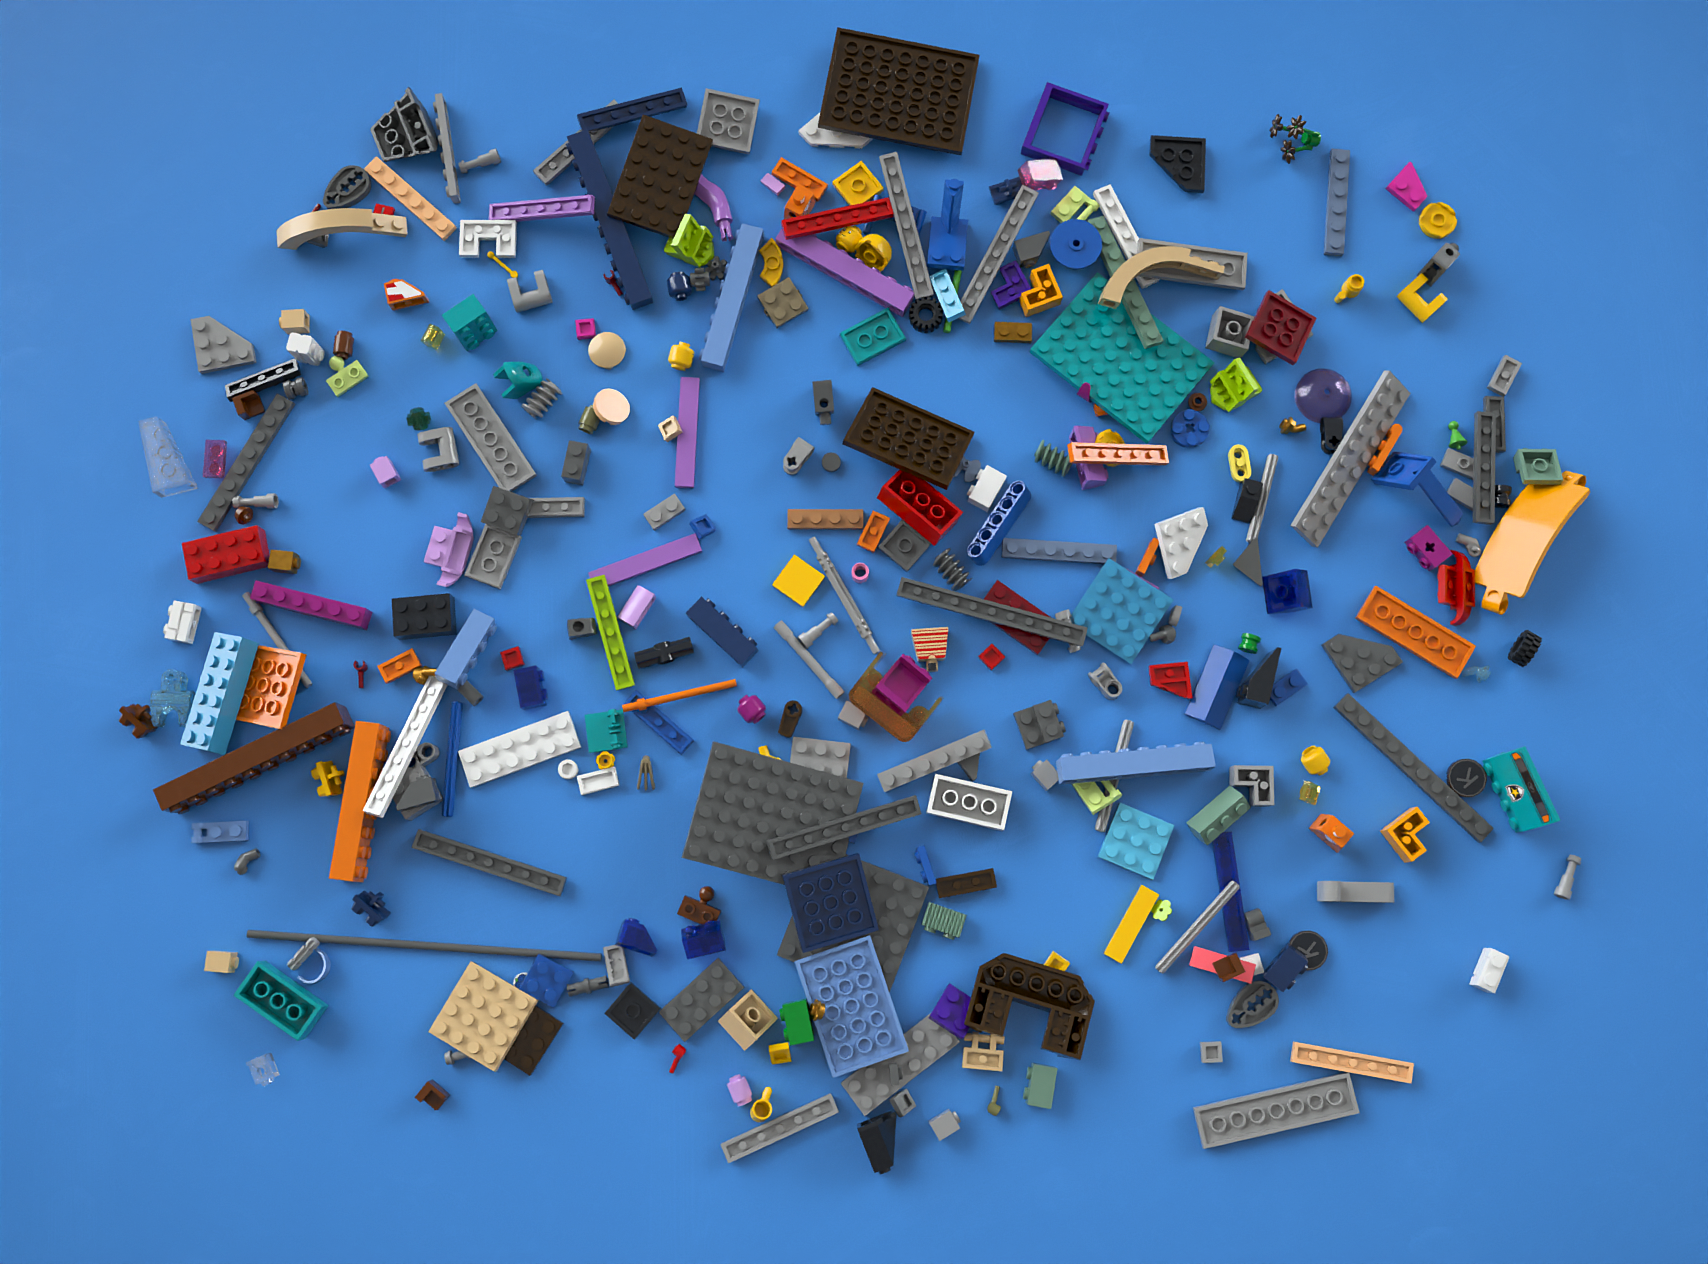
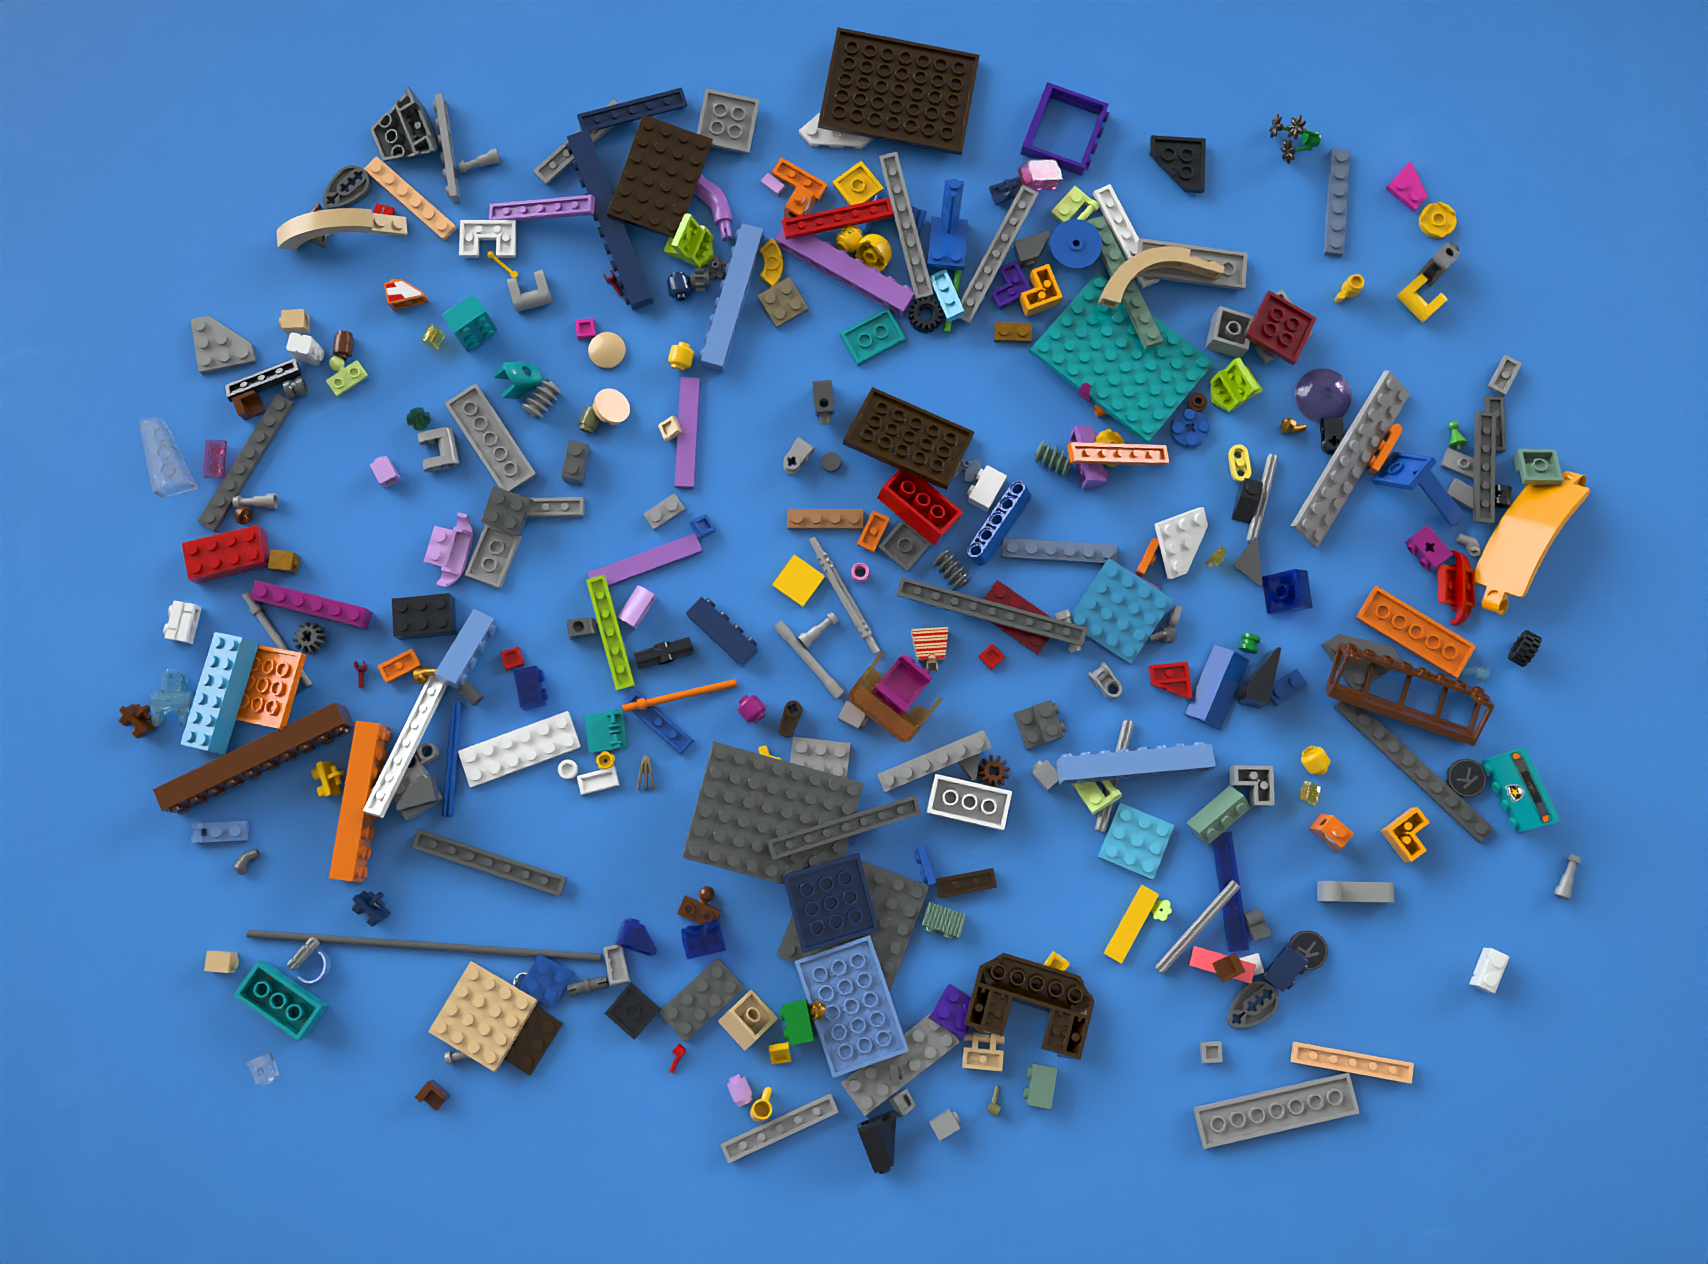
none -> dark grey gear [292,622,327,654]
none -> reddish brown gear [977,755,1010,788]
none -> reddish brown window [1325,642,1495,746]

